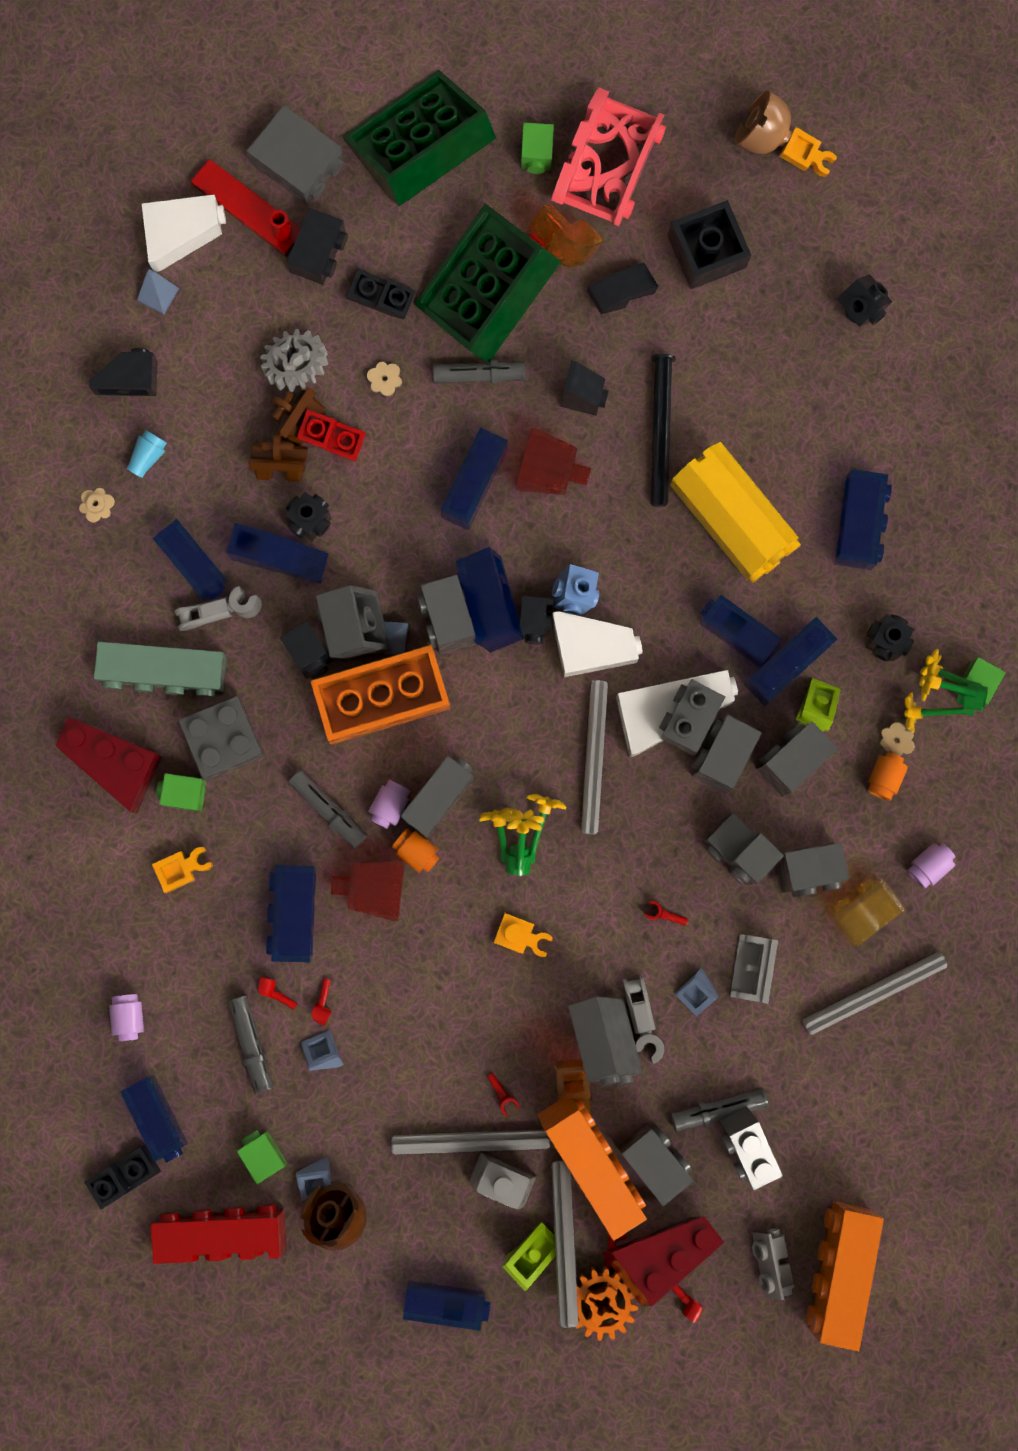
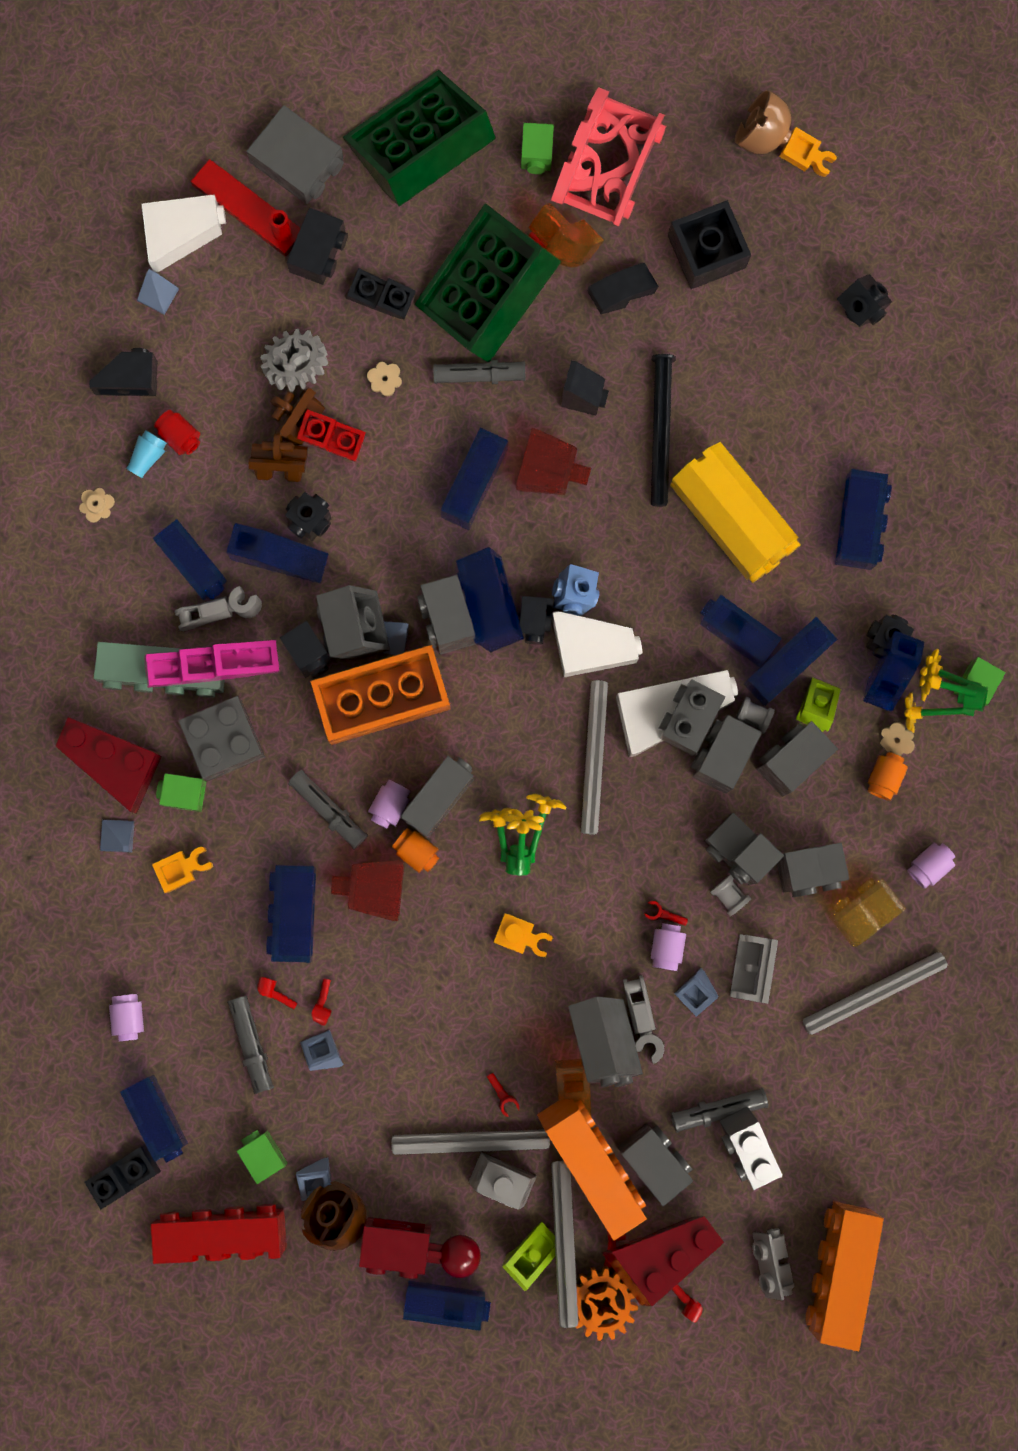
none -> sand blue slope [100,820,134,853]
none -> dark pink slope [144,640,279,688]
none -> red brick [154,410,200,455]
none -> dark red brick [359,1217,481,1279]
none -> lavender brick [651,923,686,971]
none -> light grey bush [710,875,752,916]
none -> light grey bush [735,696,775,734]
none -> clear blue brick [863,631,925,712]

